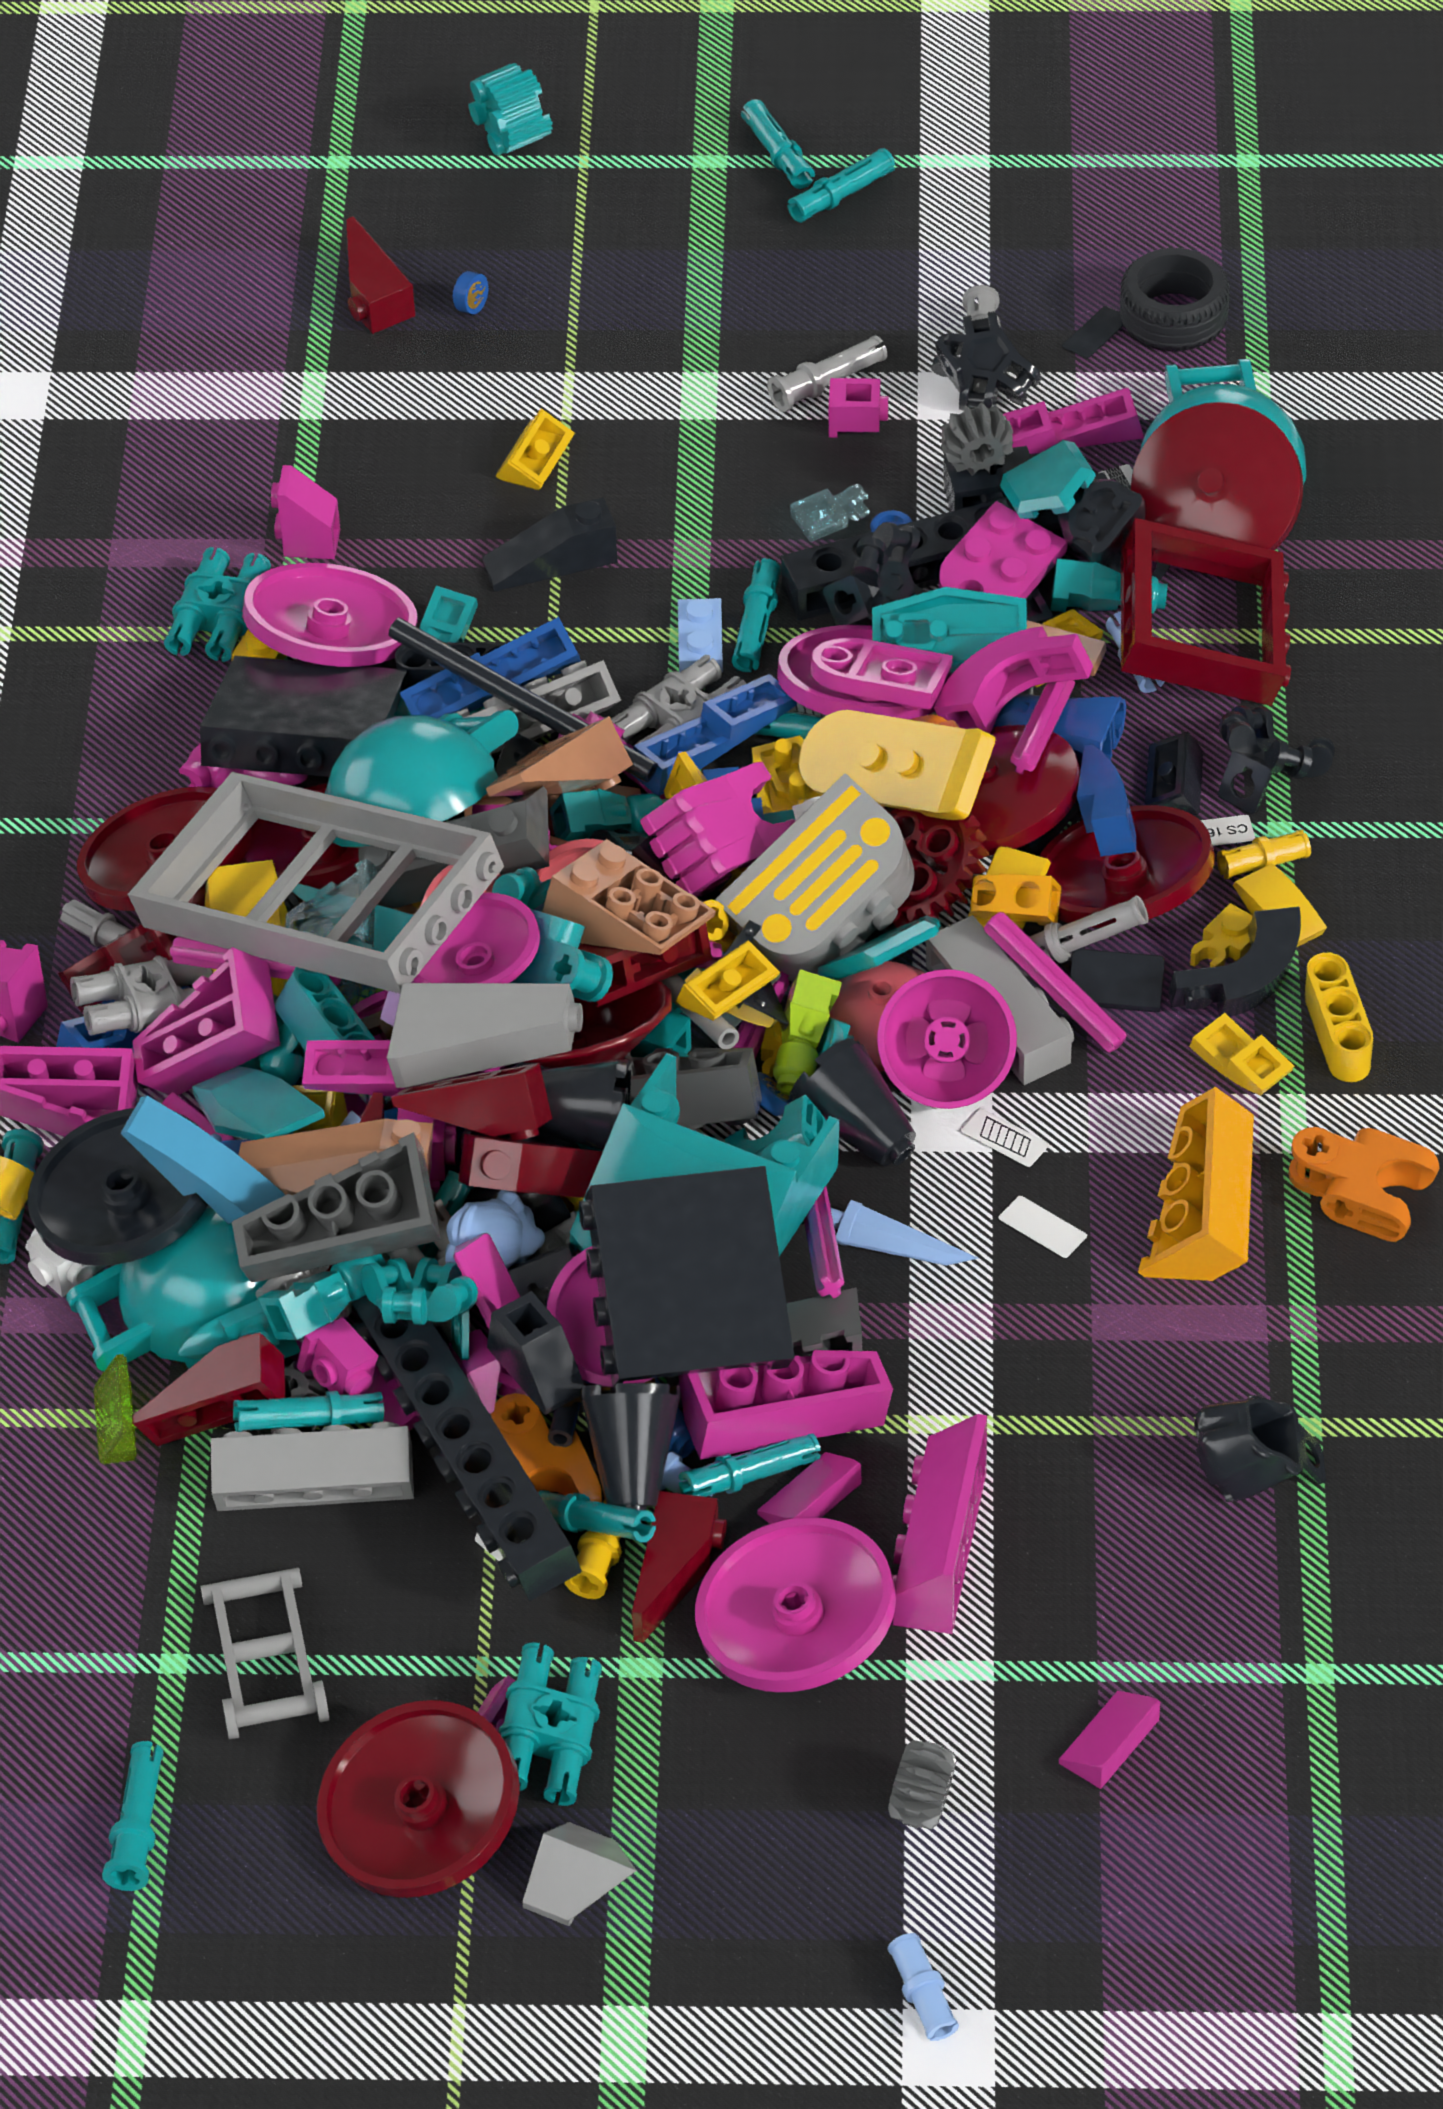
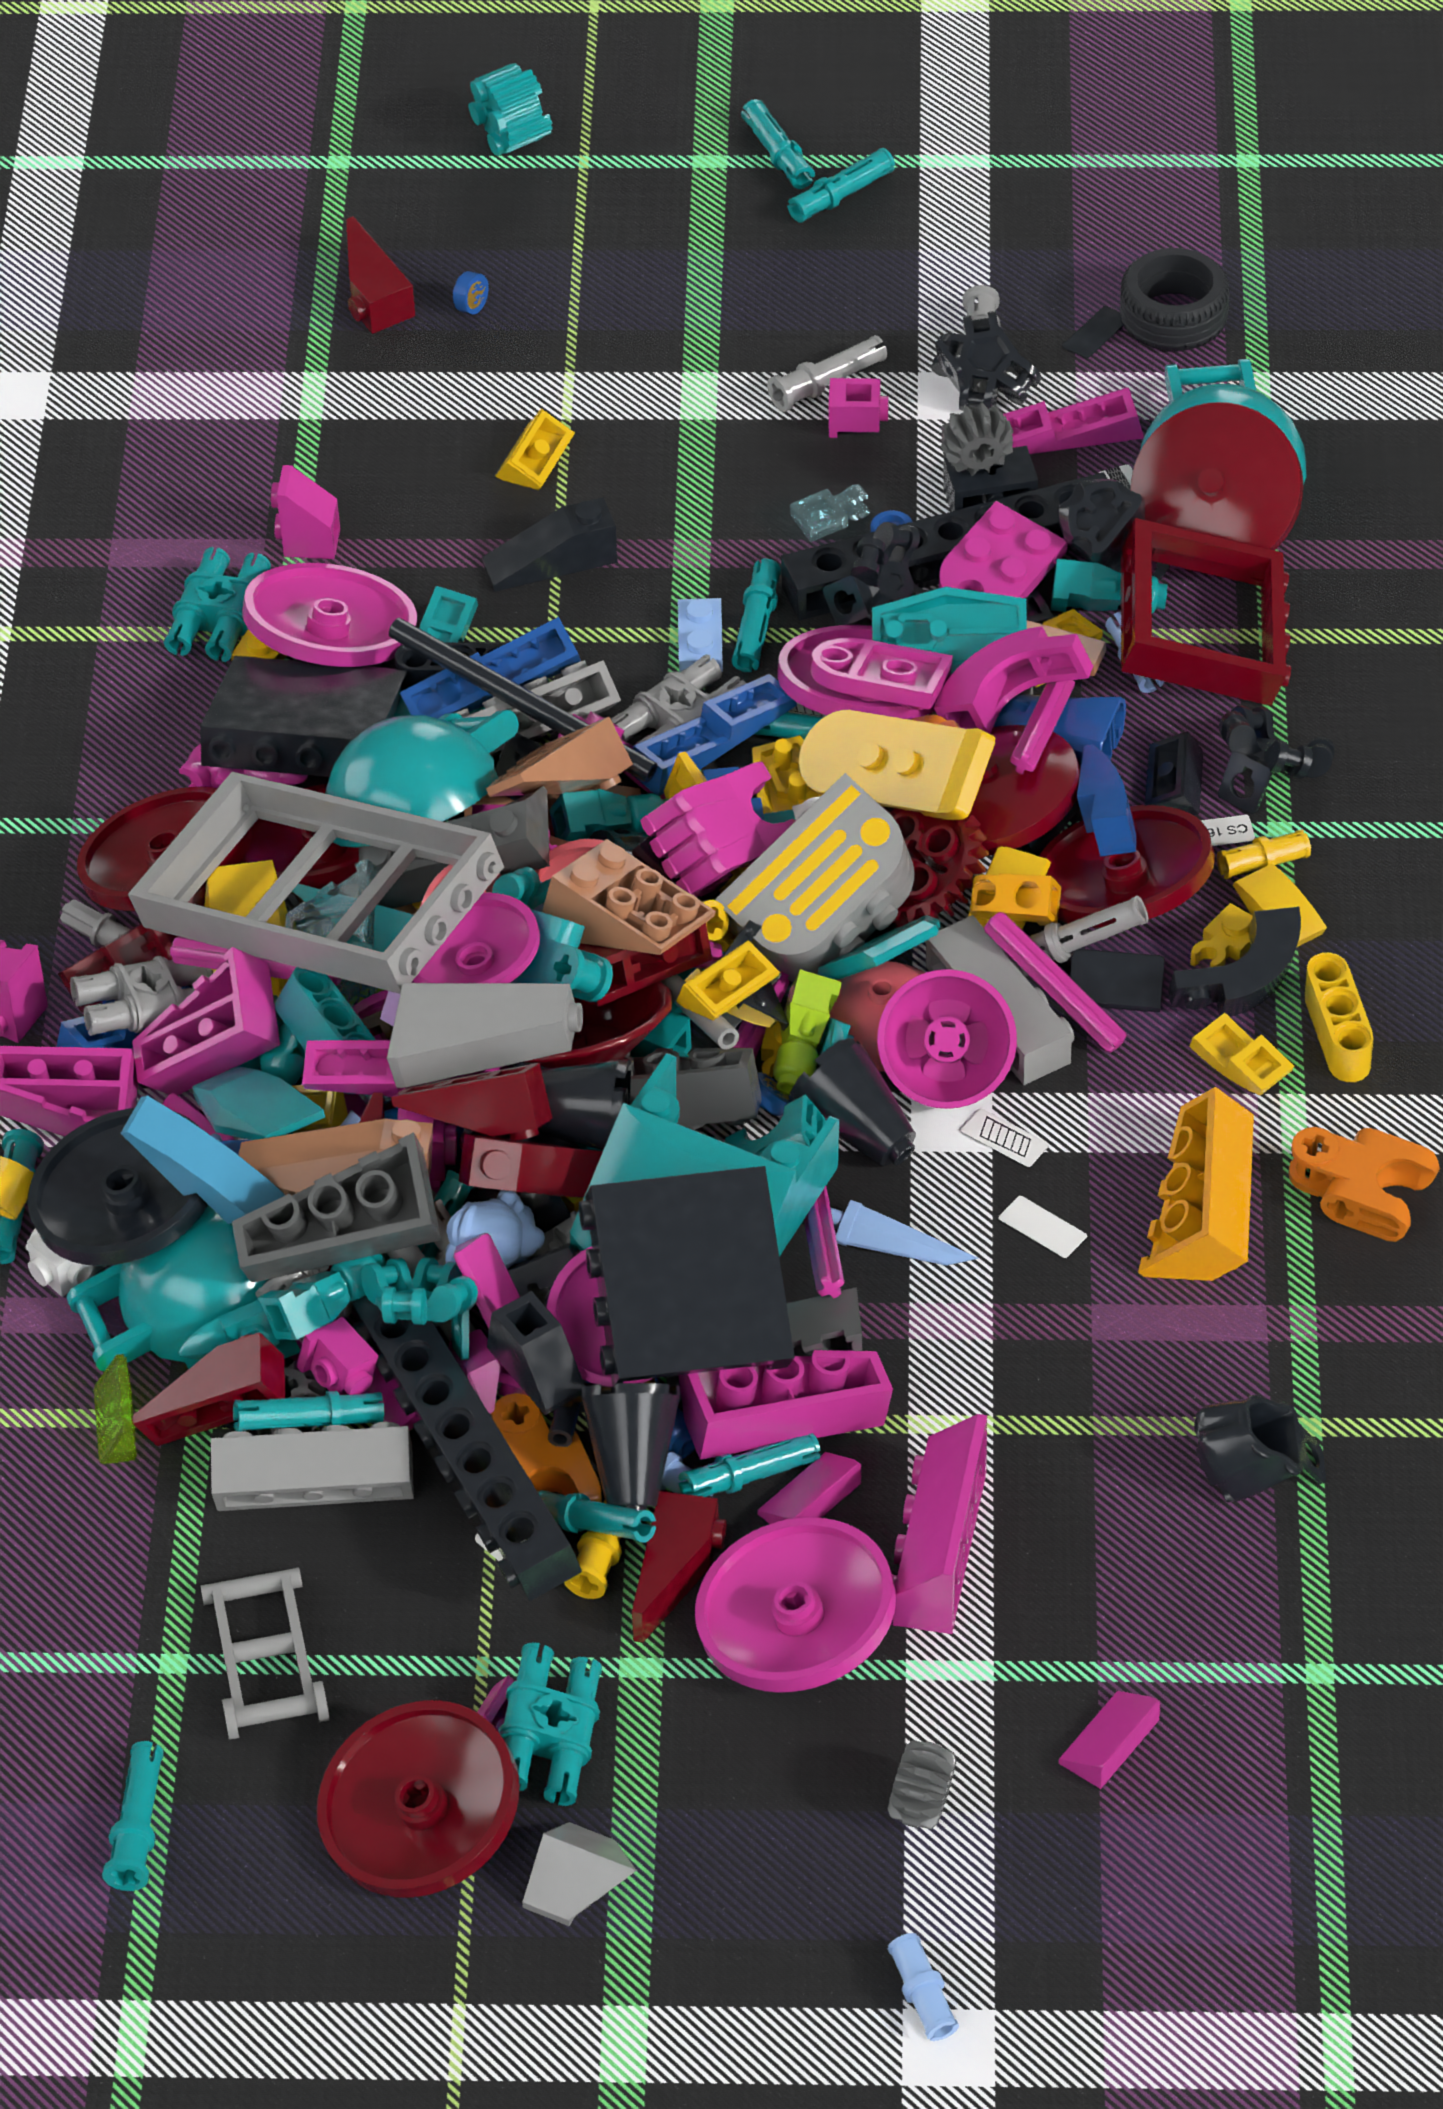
teal tile [1000,440,1096,519] -> none

